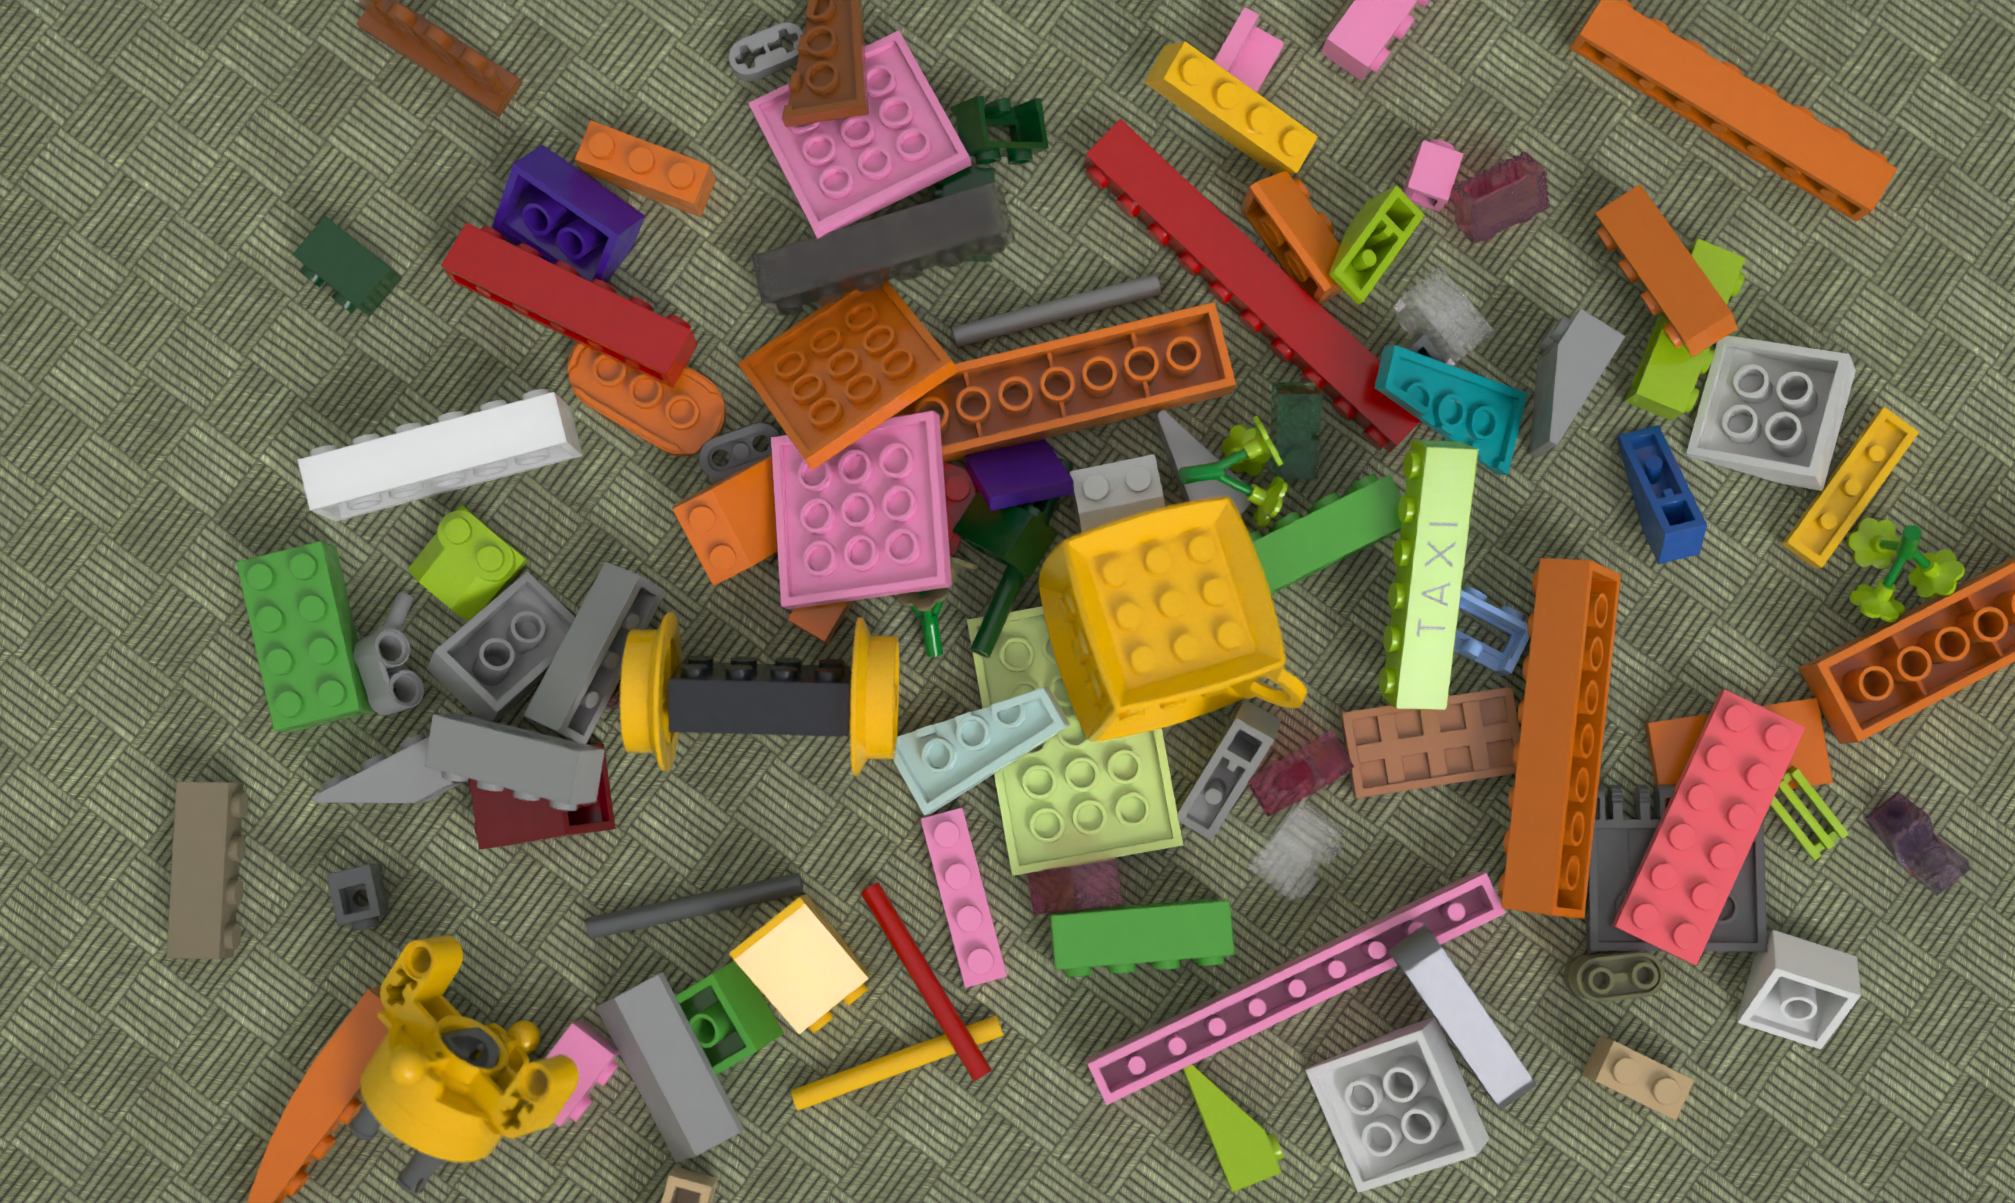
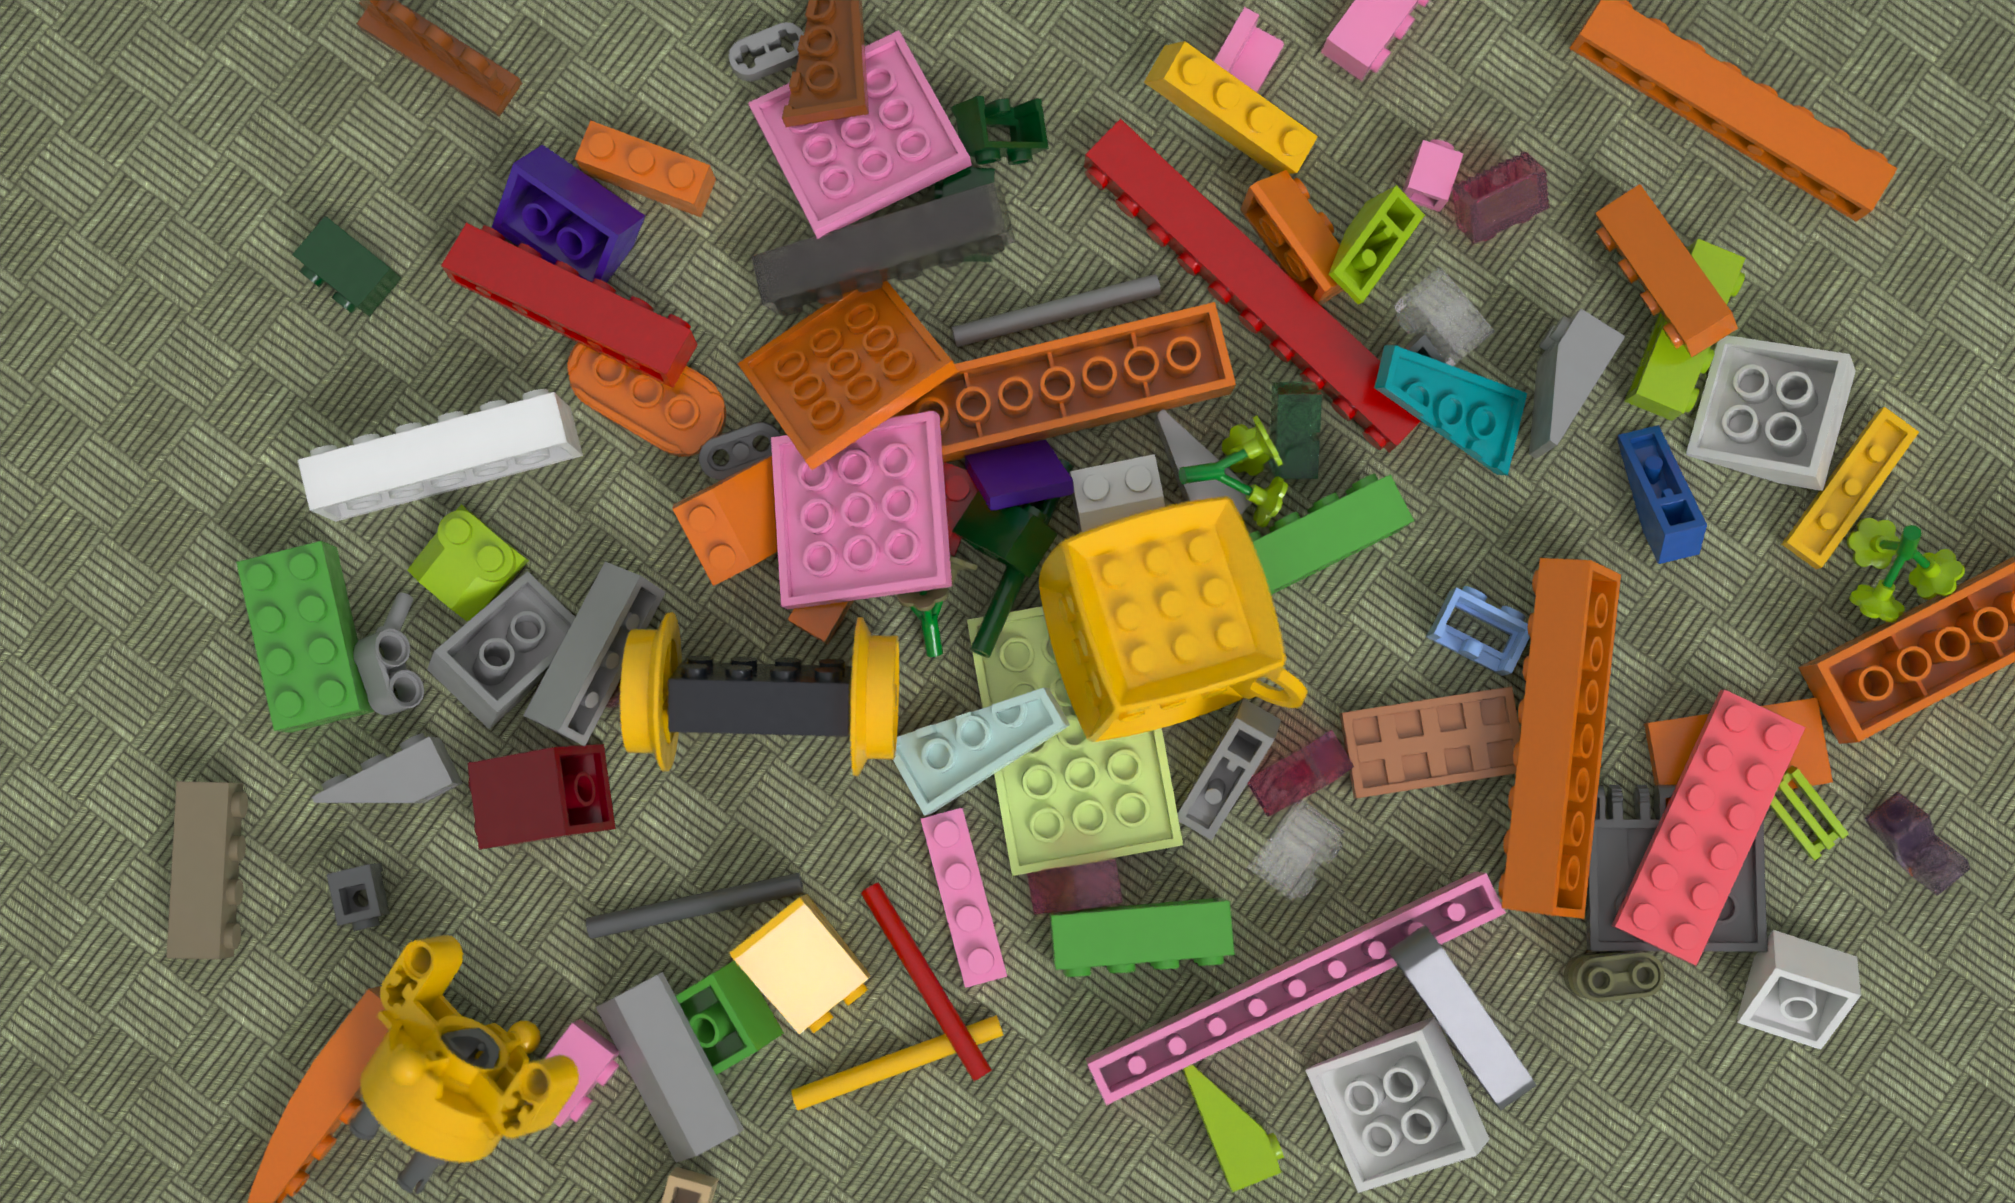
light grey brick [424,713,605,811] -> none
brick [1378,439,1478,710] -> none
tan brick [1582,1036,1695,1121] -> none

